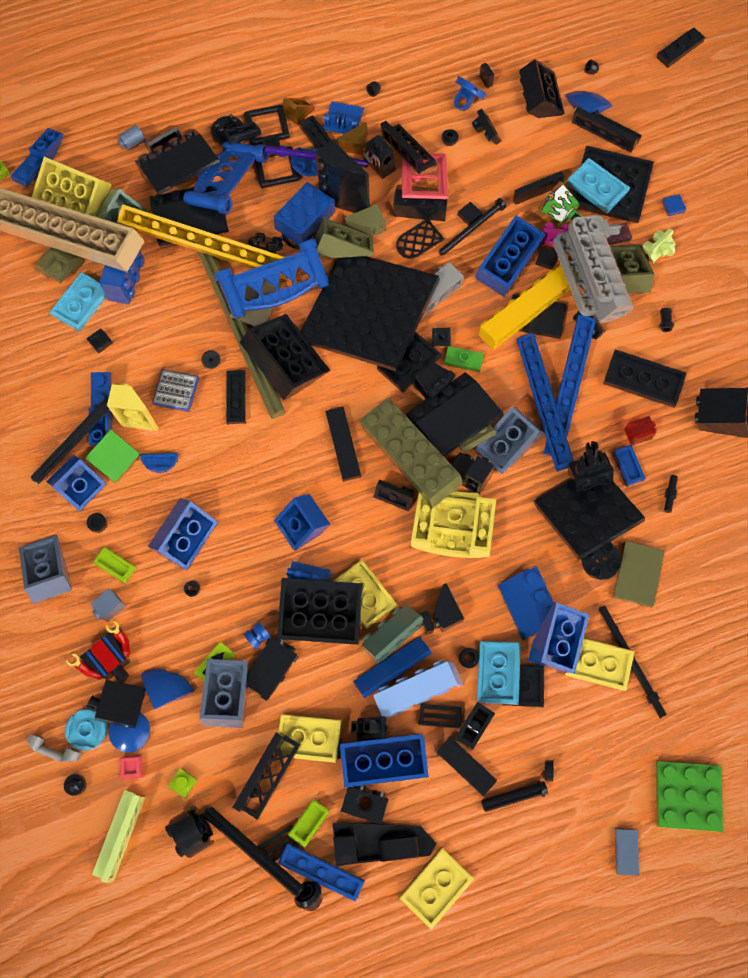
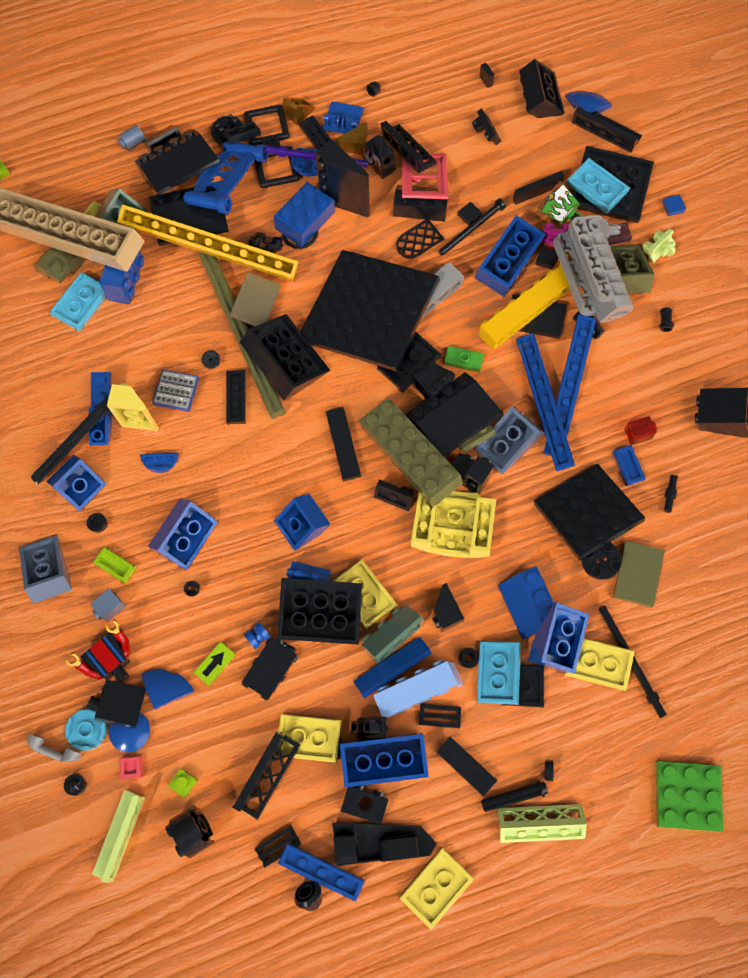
blue slope [11,128,63,187] -> none
light yellow slope [31,157,112,217] -> none
bright green tile [85,429,140,483] -> none
black tile [86,328,113,354] -> none
sand blue slope [200,659,248,728] -> none
black axle [203,807,304,897] -> none
blue piece [214,239,329,319] -> none
lime tile [288,799,330,848] -> none
olive slope [316,217,374,258] -> none
olive slope [345,204,386,236] -> none
black tile [420,611,434,635] -> none
black tile [432,327,451,346] -> none
black plate [442,129,459,146] -> none
blue tile [454,76,487,111] -> none
black brick [454,702,495,751] -> none
black brick [568,441,614,492] -> none
black hinge [584,59,599,75] -> none
black plate [603,349,686,408] -> none
sand blue tile [615,829,639,876] -> none
black plate [656,27,705,68] -> none
none -> yellowish green fence [497,804,587,843]

